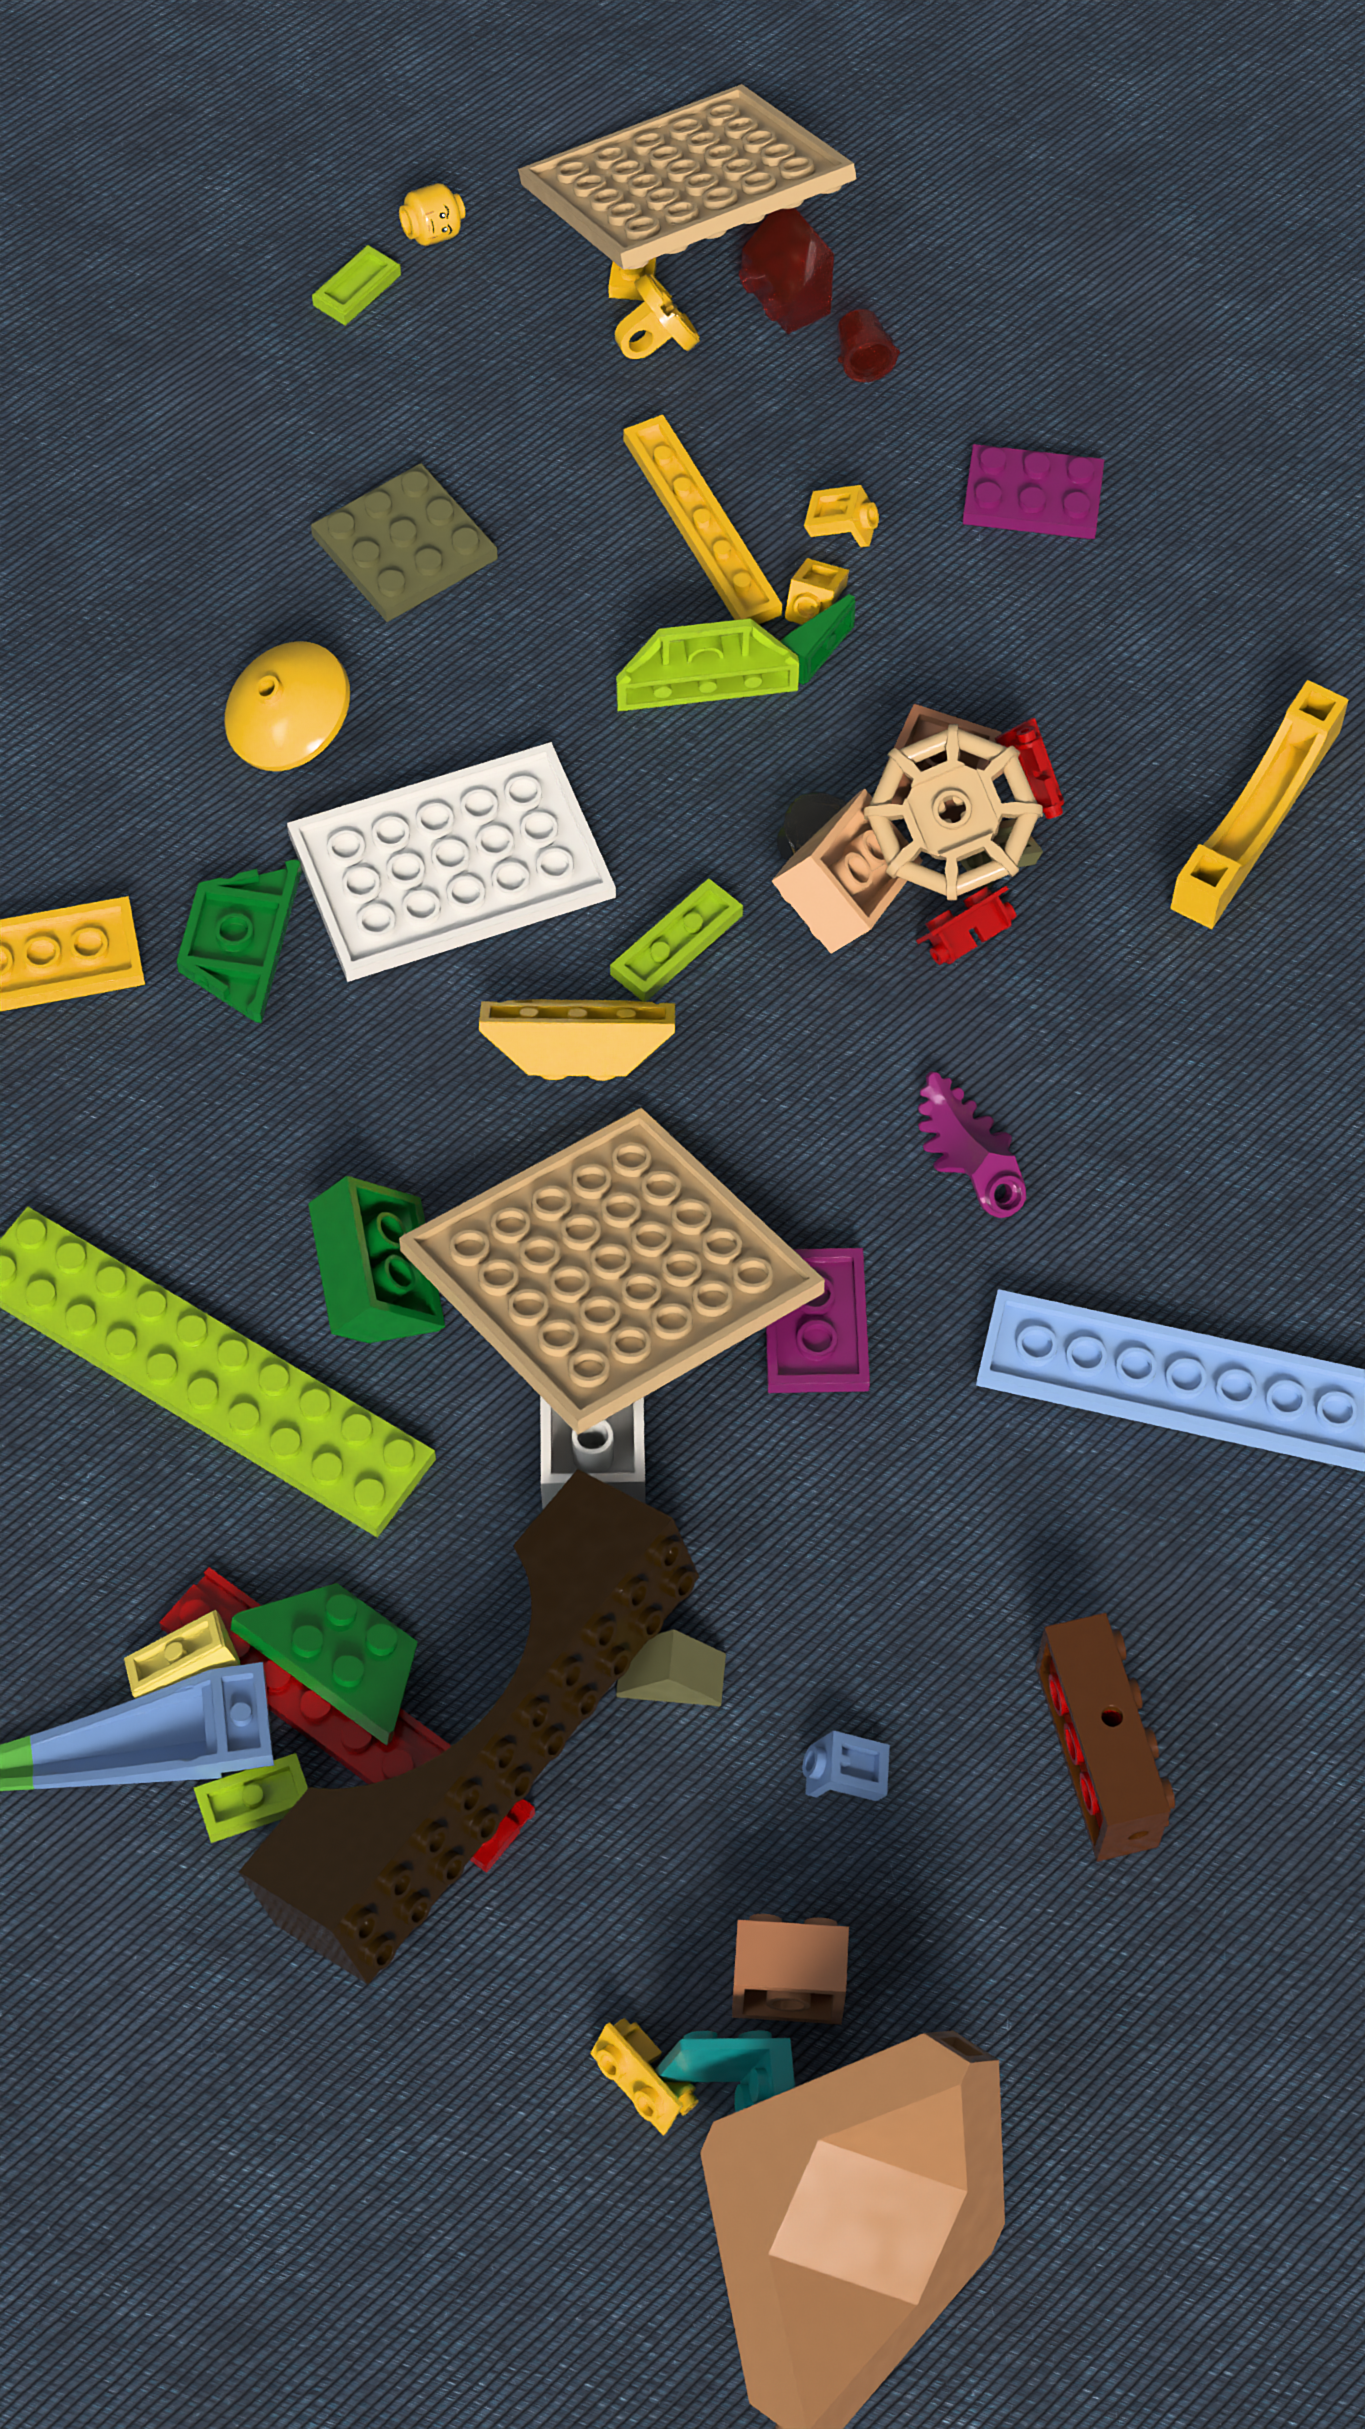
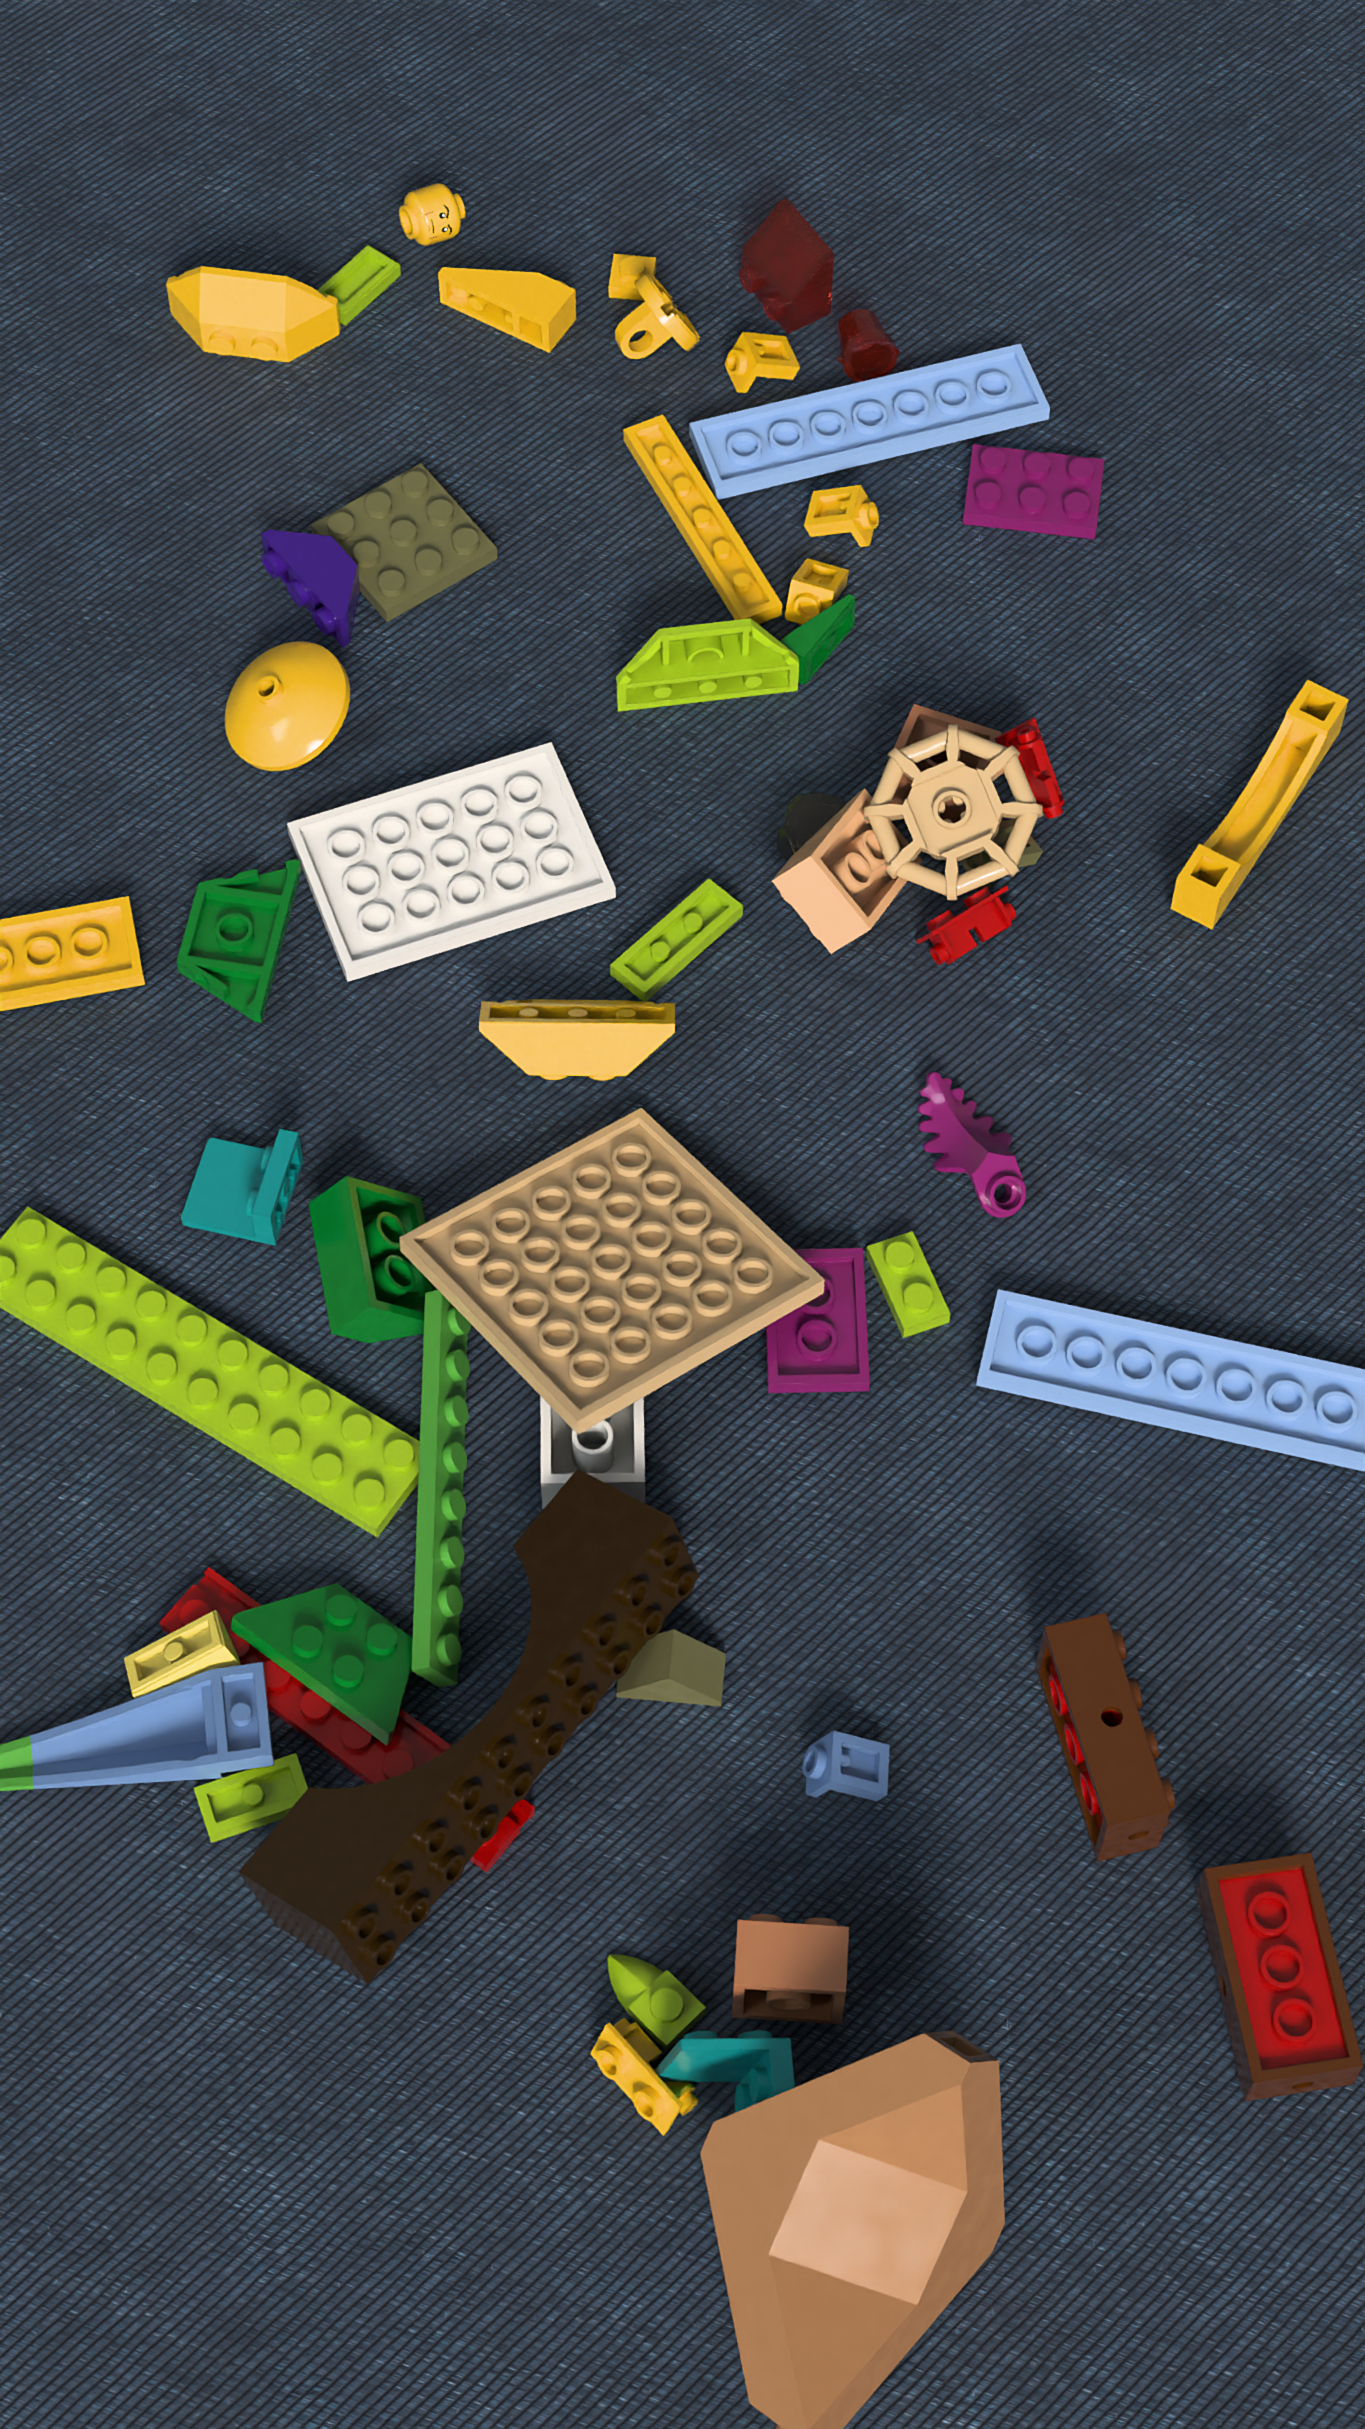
tan plate [518,84,857,270] -> none
none -> yellow wedge [166,266,341,362]
none -> teal bracket [181,1129,304,1246]
none -> dark purple slope [261,529,361,648]
none -> bright green plate [411,1290,471,1688]
none -> yellow slope [438,267,576,353]
none -> lime plate [607,1954,706,2052]
none -> light blue plate [689,343,1050,500]
none -> yellow bracket [725,332,800,393]
none -> lime plate [866,1231,951,1338]
none -> brick [1196,1853,1363,2101]

